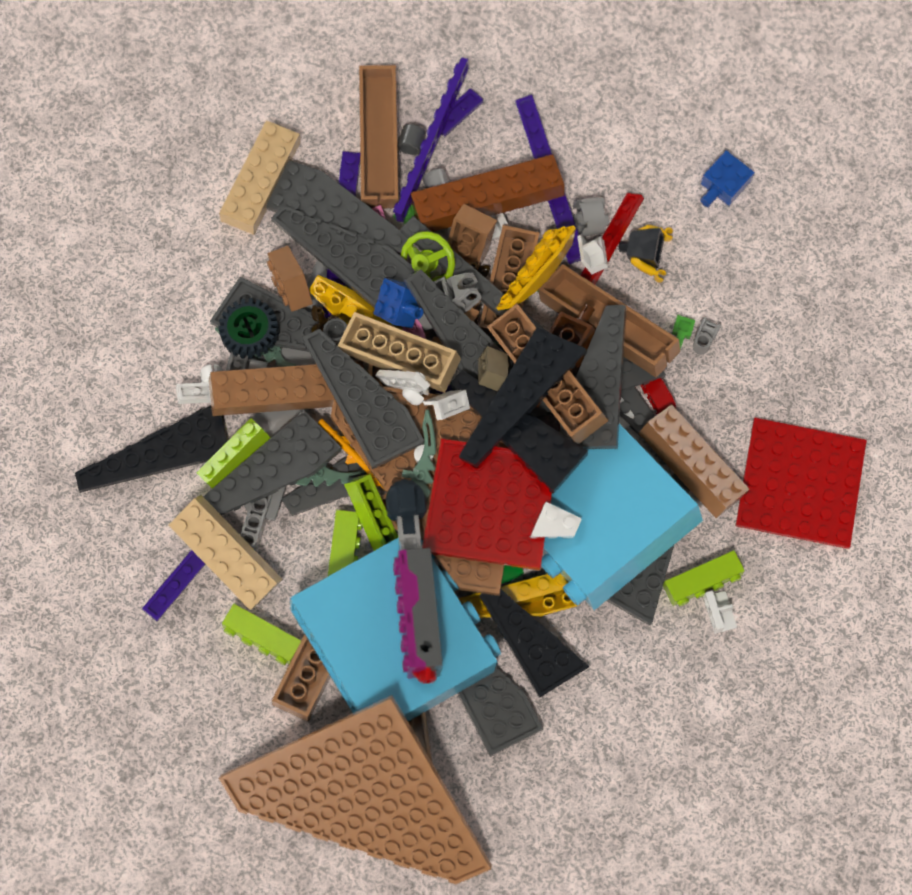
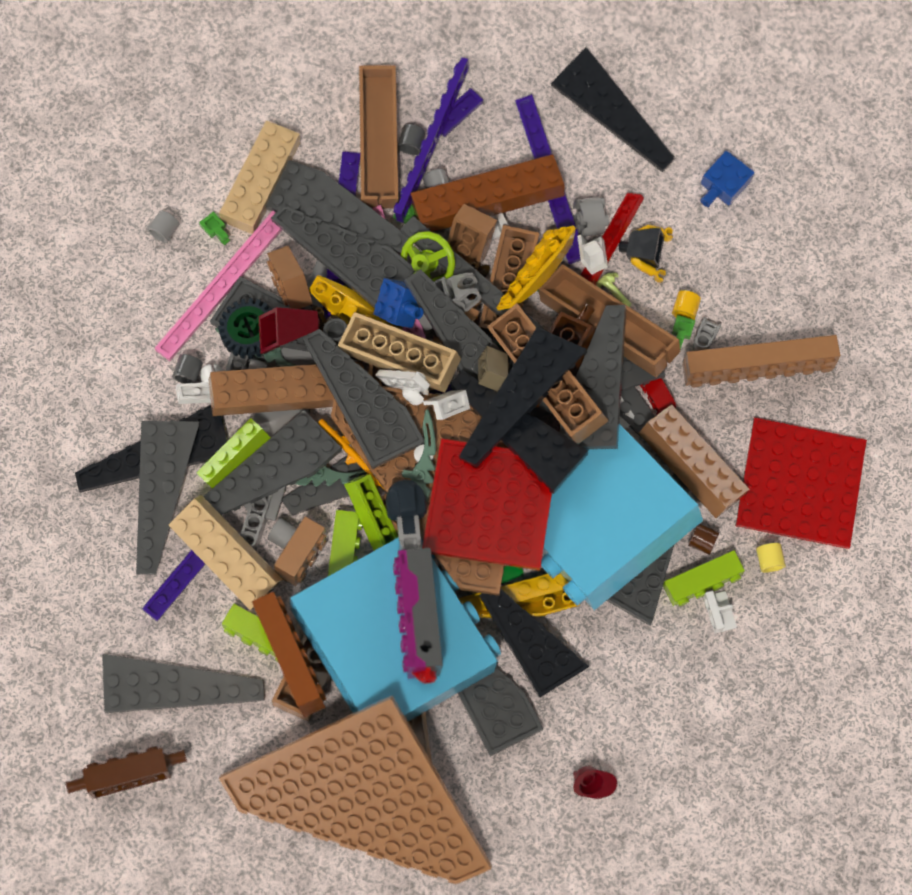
white wing [530,502,582,538] -> none
none -> reddish brown brick [65,746,187,799]
none -> dark grey wing [102,654,265,713]
none -> dark grey wing [136,421,199,575]
none -> light grey piece [147,210,180,243]
none -> bright pink plate [155,210,282,361]
none -> dark grey piece [172,354,203,384]
none -> bright green plate [199,212,230,245]
none -> dark orange brick [251,591,327,717]
none -> dark red slope [259,307,320,354]
none -> light grey piece [268,518,297,549]
none -> medium nougat brick [274,517,327,587]
none -> black wing [551,47,675,173]
none -> dark red piece [573,765,618,799]
none -> yellowish green piece [596,272,632,307]
none -> yellow piece [672,290,701,320]
none -> medium nougat piece [682,335,841,388]
none -> reddish brown piece [688,524,720,555]
none -> light yellow piece [756,543,786,573]

